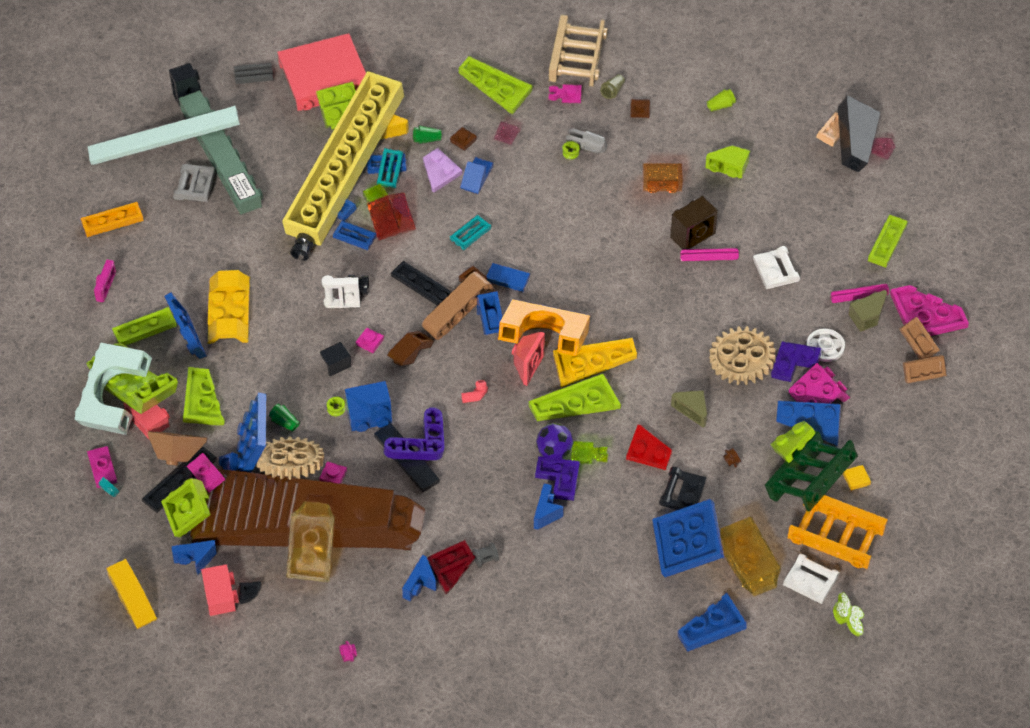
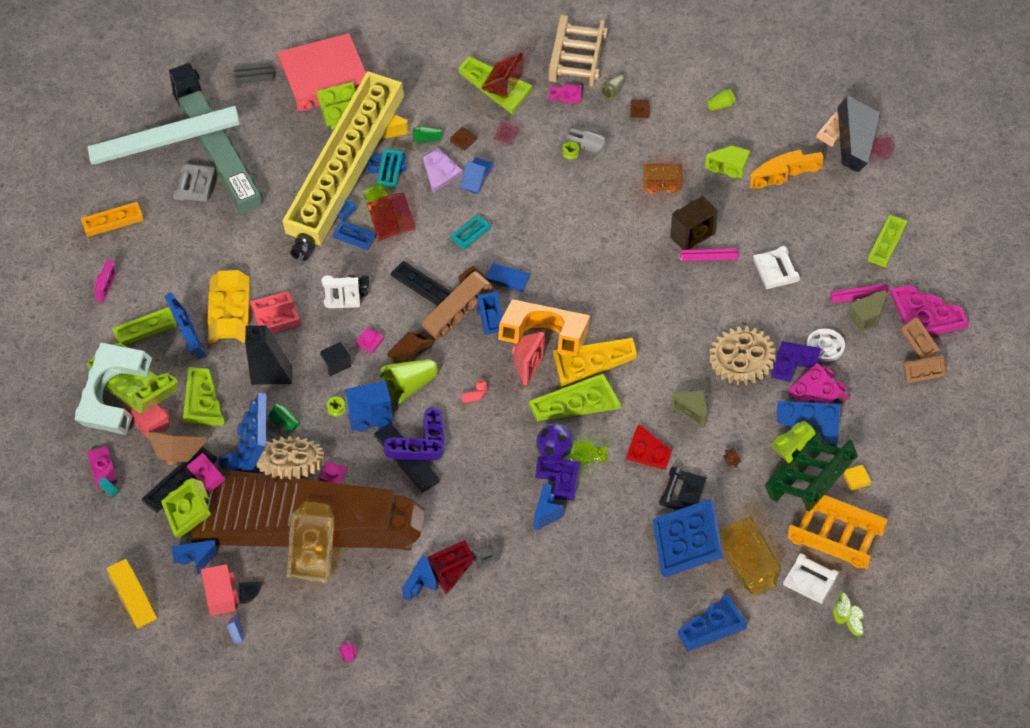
none -> tile [227,616,243,645]
none -> black slope [245,325,293,385]
none -> coral slope [250,291,301,334]
none -> lime cone [379,359,438,405]
none -> clear red slope [481,52,523,99]
none -> light orange slope [749,150,824,189]

